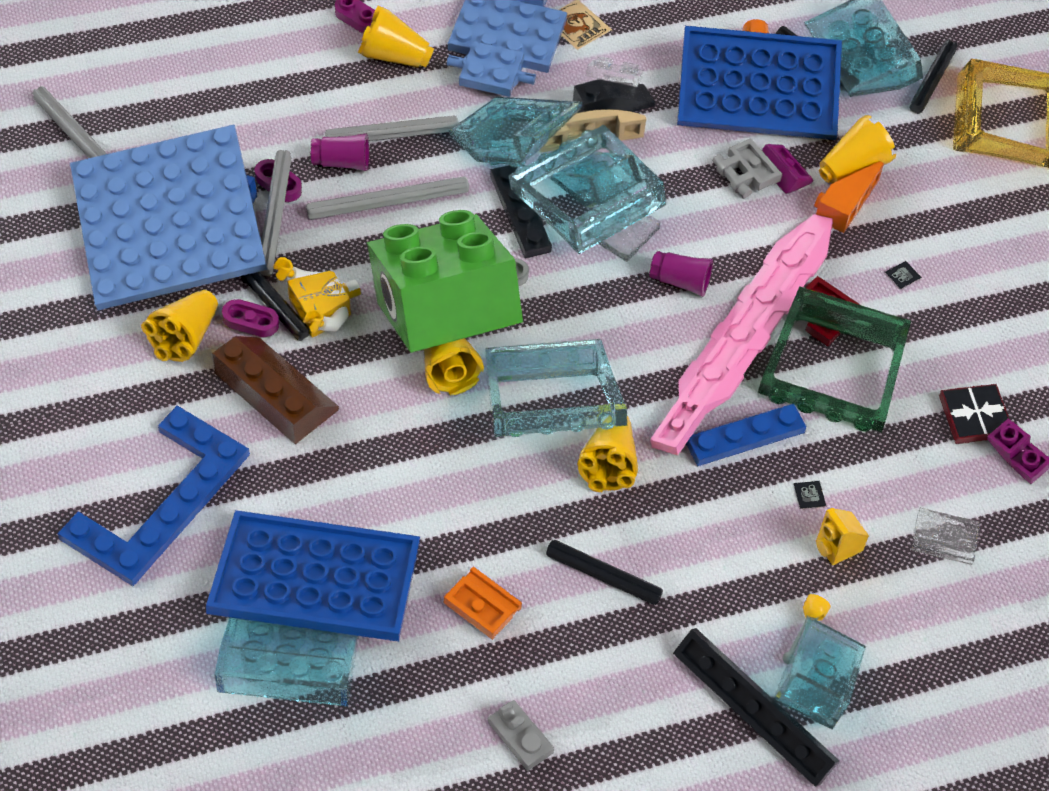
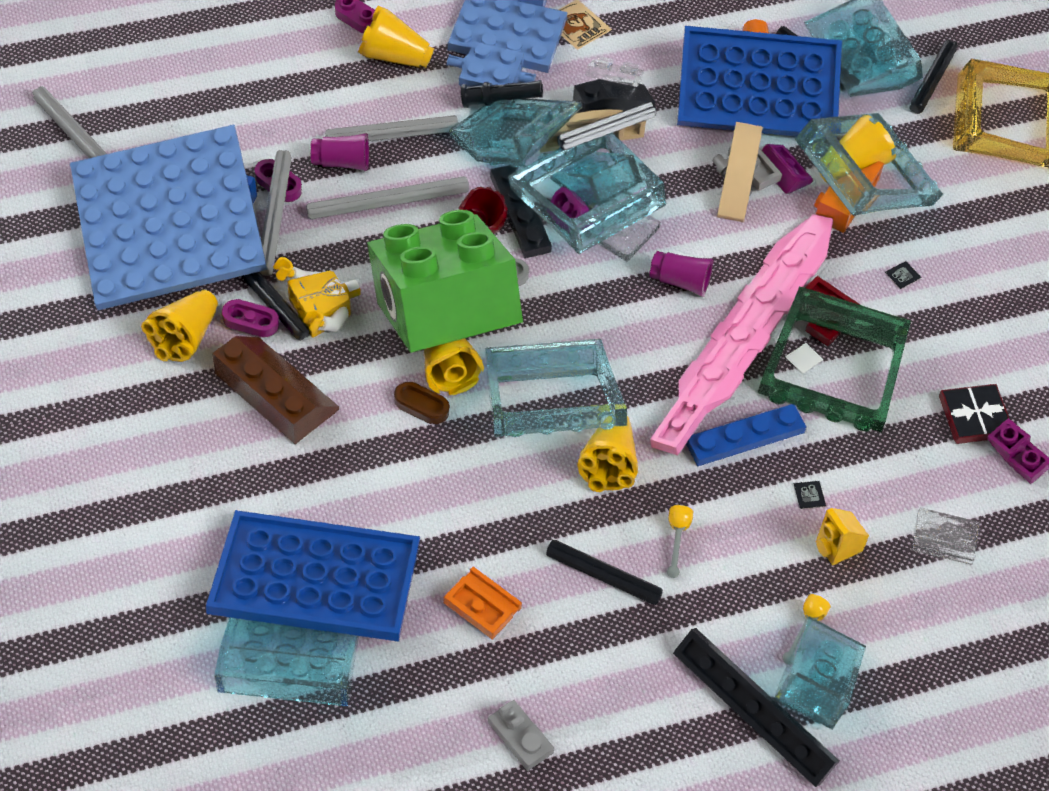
blue plate [58,405,250,586] -> none
none -> reddish brown tile [394,382,450,424]
none -> dark red hair [458,187,508,235]
none -> black pin [461,80,544,108]
none -> magenta plate [551,187,590,230]
none -> axle [557,102,657,150]
none -> hinge [667,505,694,578]
none -> tan slope [717,122,763,222]
none -> white sticker [785,343,823,374]
none -> clear light blue windscreen [795,113,943,216]

